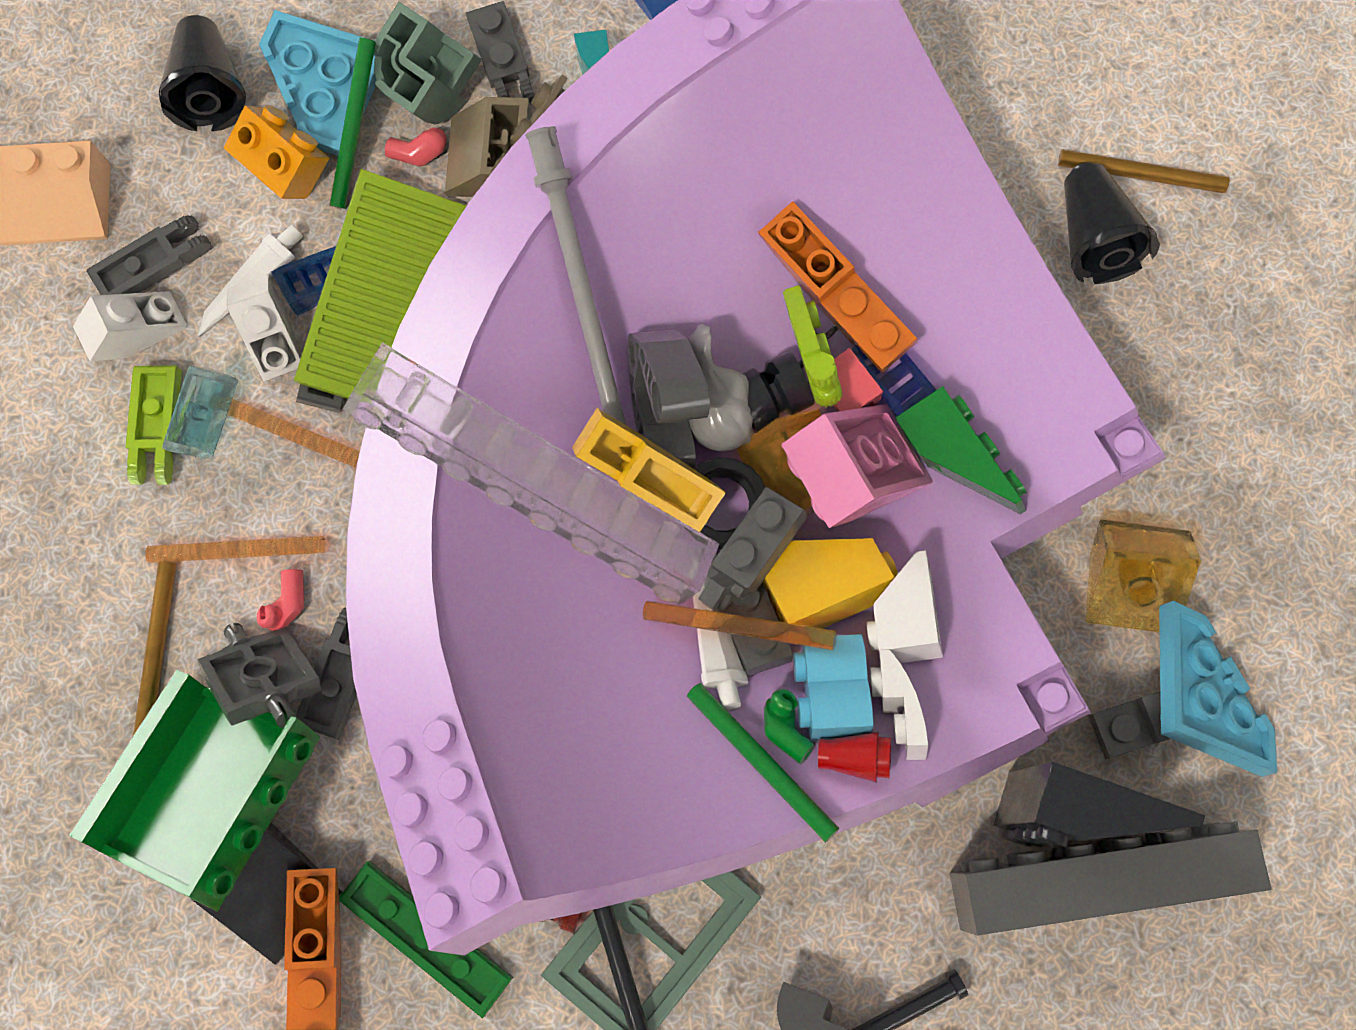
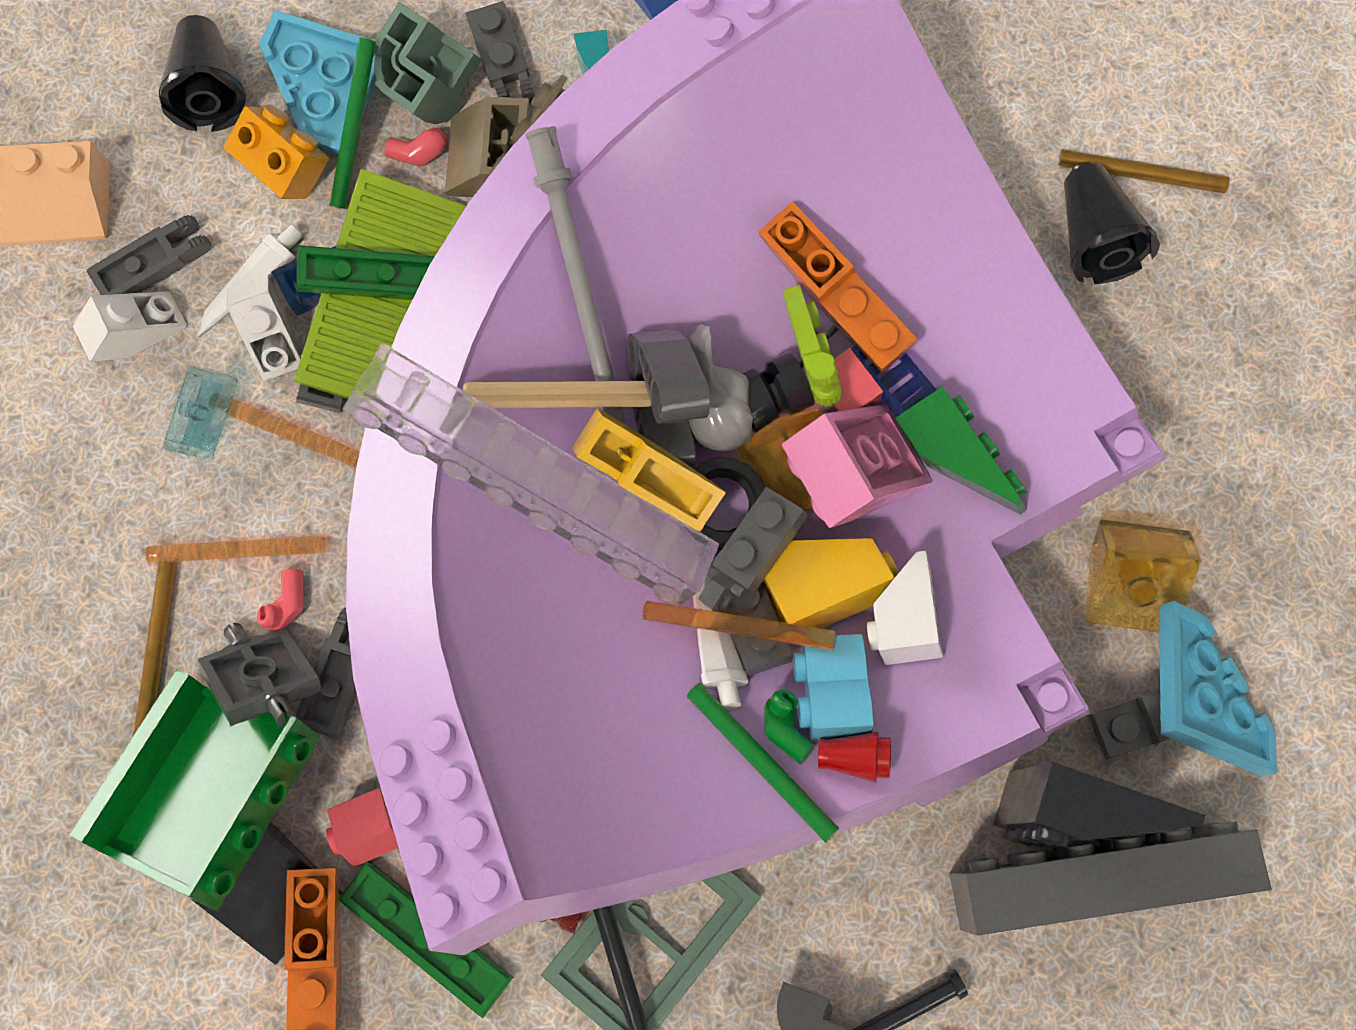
lime hinge [125,365,182,485] -> none
white slope [870,650,928,760] -> none
none -> green tile [296,245,435,300]
none -> coral brick [326,787,399,867]
none -> tan axle [462,381,651,409]

